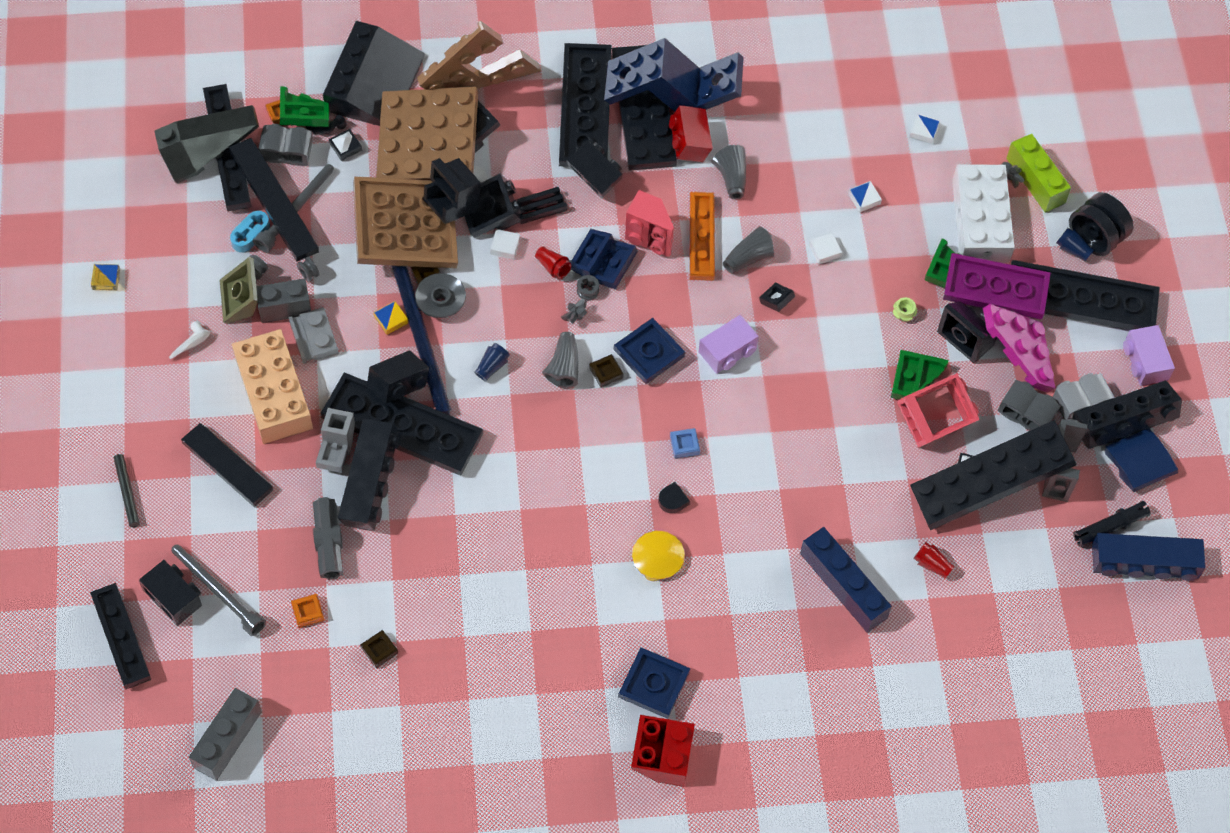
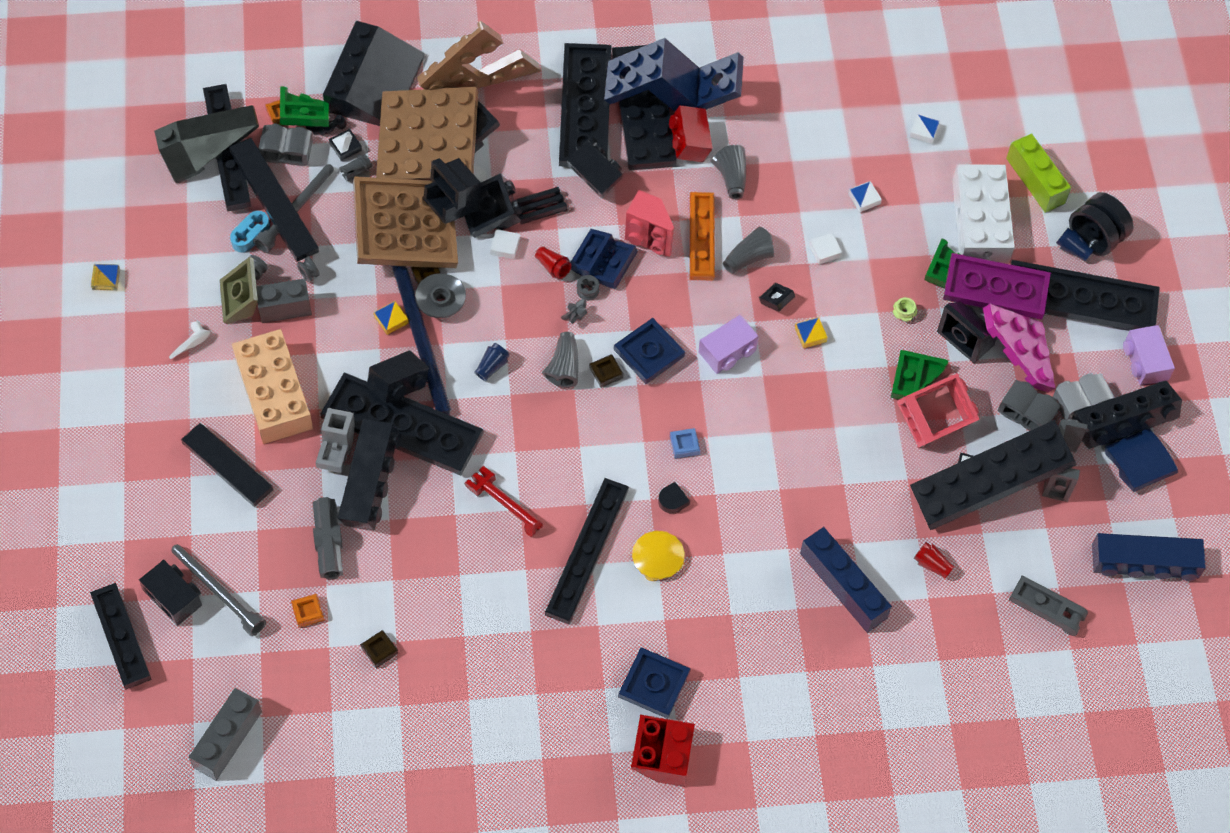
pearl dark grey bar [113,454,140,527] -> none
light grey plate [288,307,339,364] -> none
dark grey plant [1002,162,1025,188] -> none
black pin [1073,500,1151,547] -> none
none -> dark grey pin [339,154,372,181]
none -> red hinge [464,466,543,537]
none -> black tile [545,478,629,625]
none -> yellow tile [795,317,828,349]
none -> dark grey plate [1009,575,1088,636]

